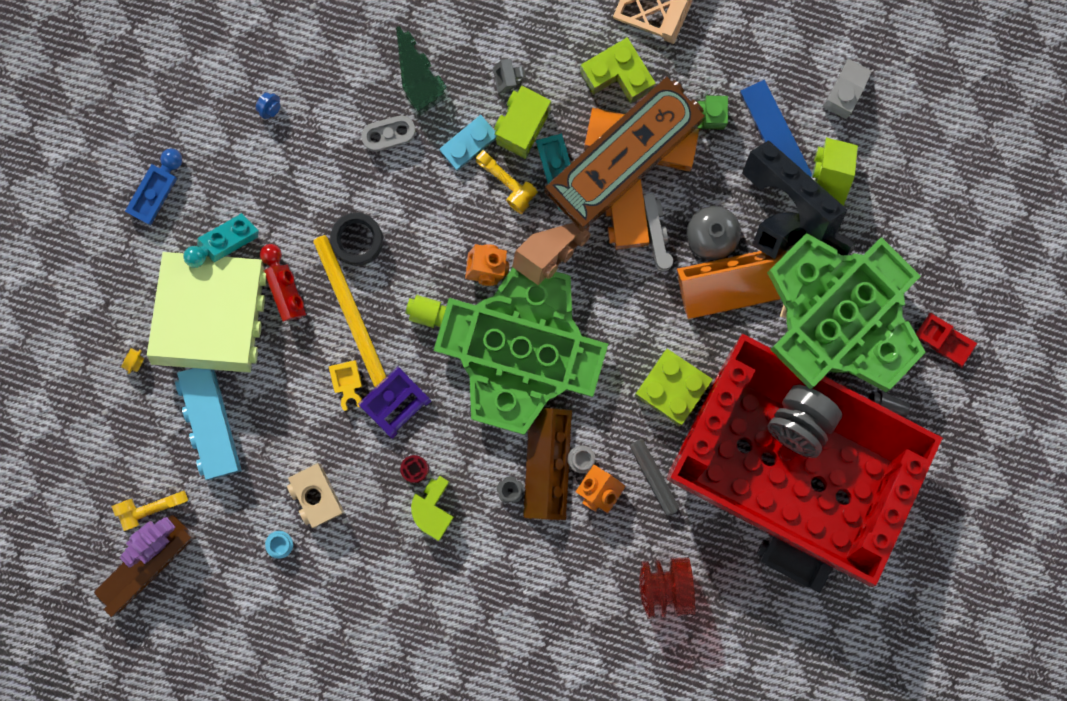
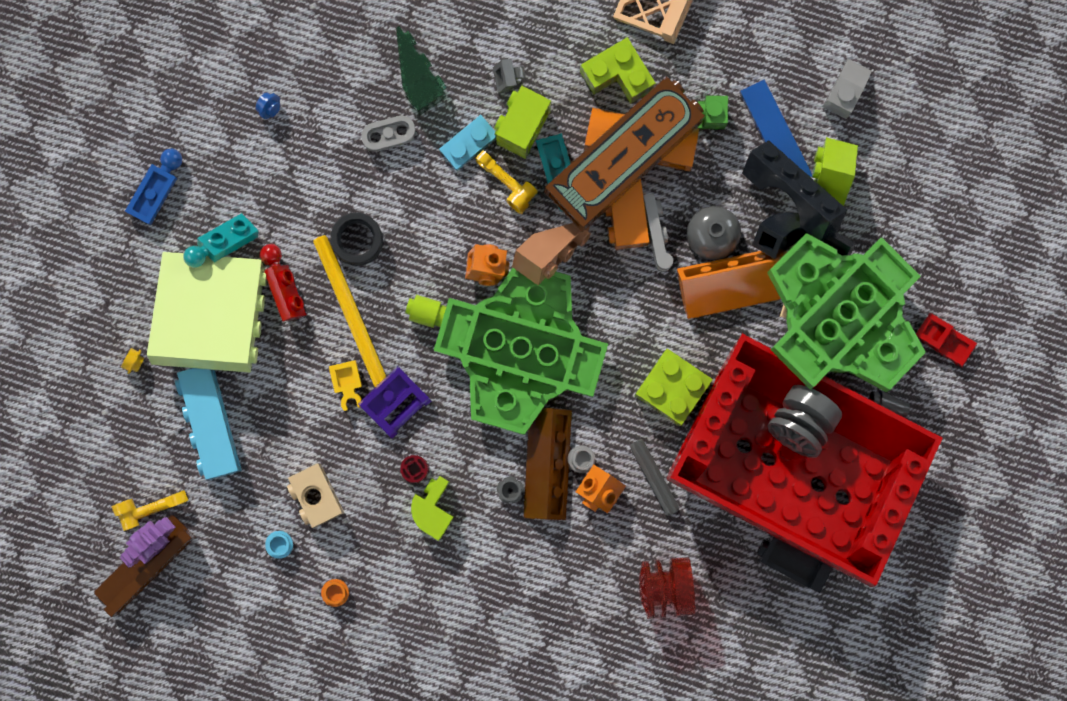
none -> orange plate [321,579,349,607]

